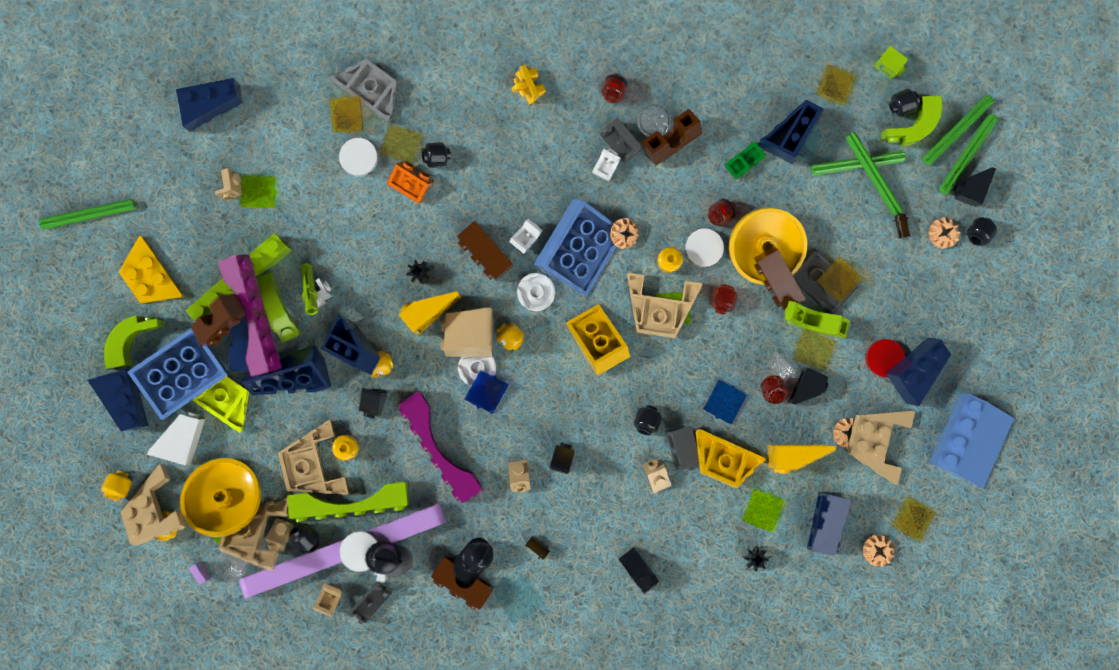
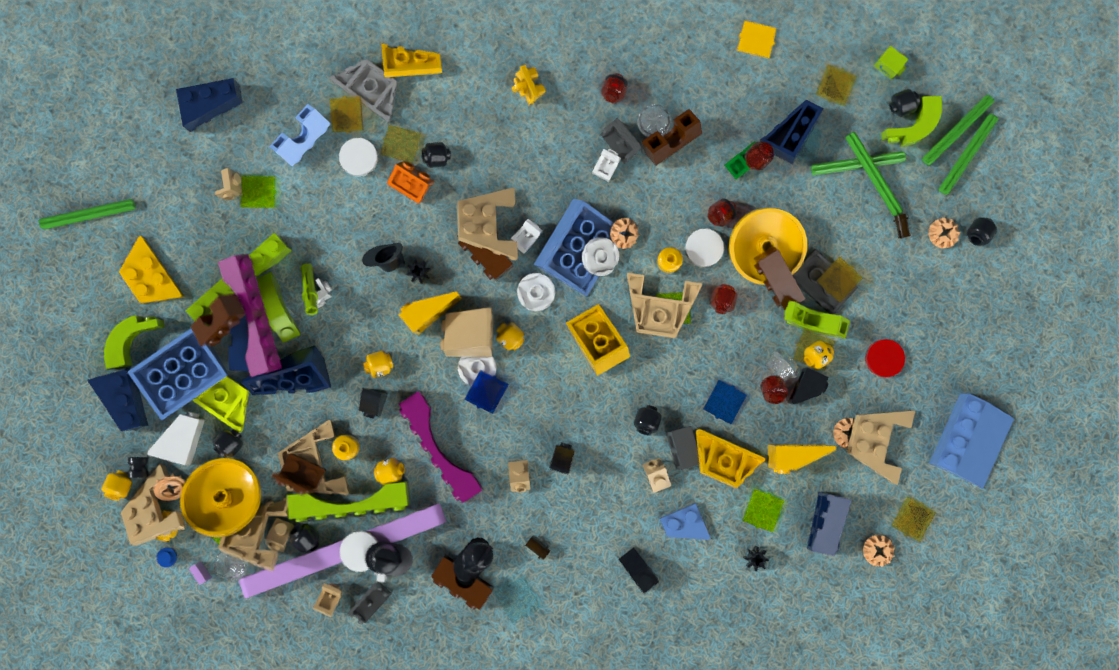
dark blue wedge [320,314,381,375] -> none
dark blue wedge [886,338,951,407] -> none
black slope [954,167,996,207] -> none
none -> black wheel [127,457,149,478]
none -> light nougat gear [153,474,186,501]
none -> blue plate [156,547,177,567]
none -> black head [213,429,243,458]
none -> light blue arch [269,104,330,166]
none -> reddish brown bracket [271,453,326,495]
none -> black piece [362,243,406,272]
none -> yellow head [374,458,405,485]
none -> yellow wing [381,43,442,77]
none -> tan wing [457,188,518,260]
none -> white tile [582,237,619,276]
none -> medium blue wing [660,503,711,540]
none -> yellow piece [737,20,777,59]
none -> clear red head [745,142,774,171]
none -> yellow head [804,341,834,369]

